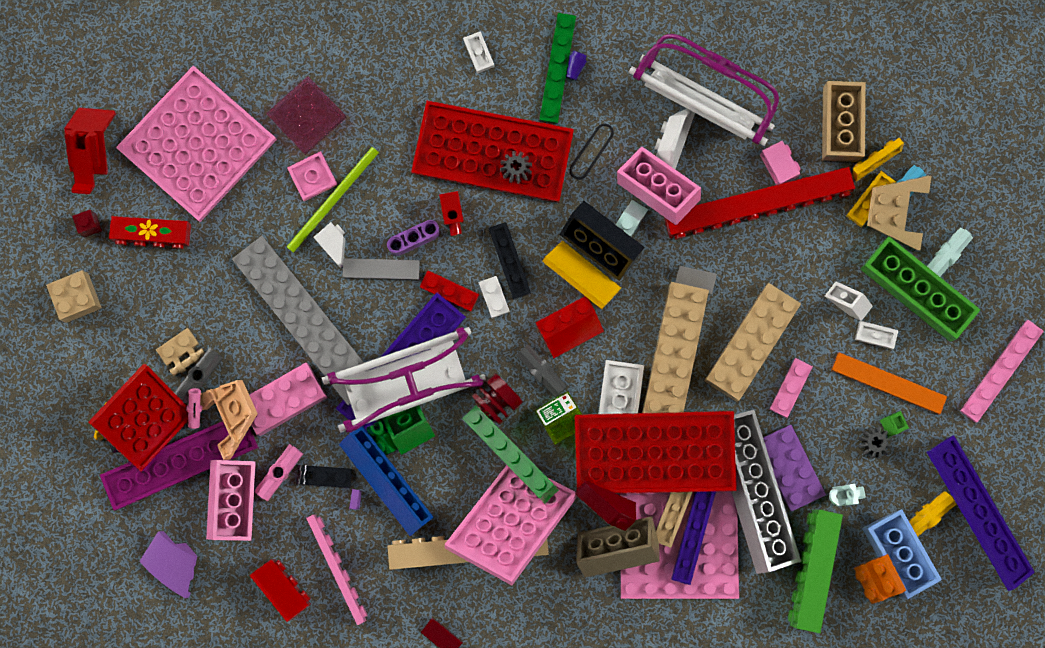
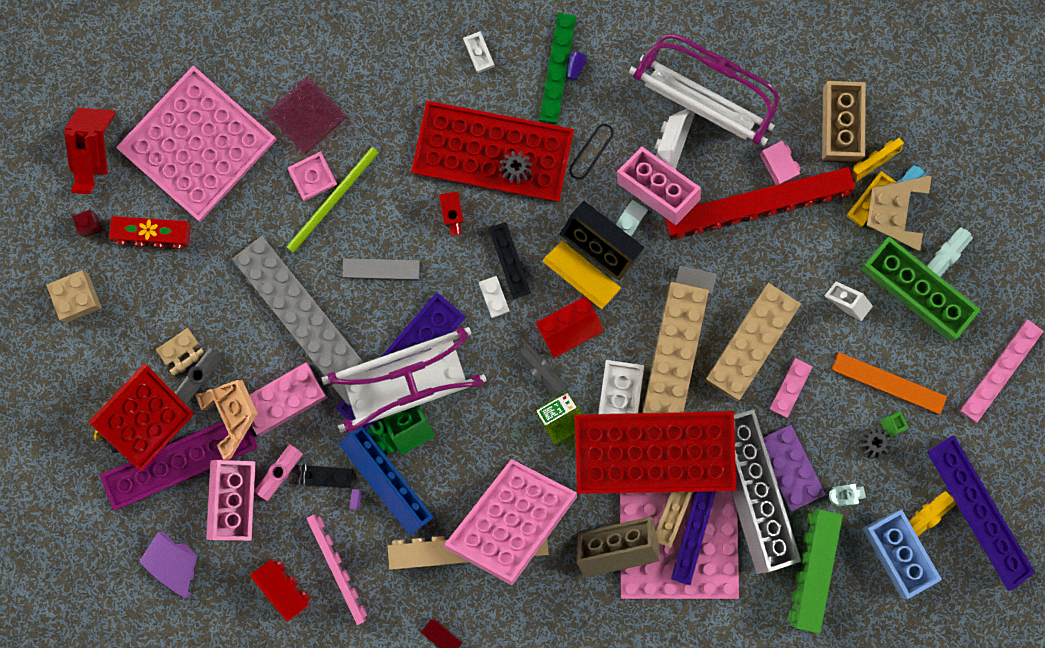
bright pink pin [186,388,202,429] -> none
white slope [314,222,345,268] -> none
medium lavender beam [387,220,440,256] -> none
red plate [420,270,479,312] -> none
green brick [462,405,559,504] -> none
dark red wheel [472,373,523,425] -> none
dark red slope [575,480,636,531] -> none
orange plate [854,554,906,604] -> none
white plate [855,321,898,350] -> none

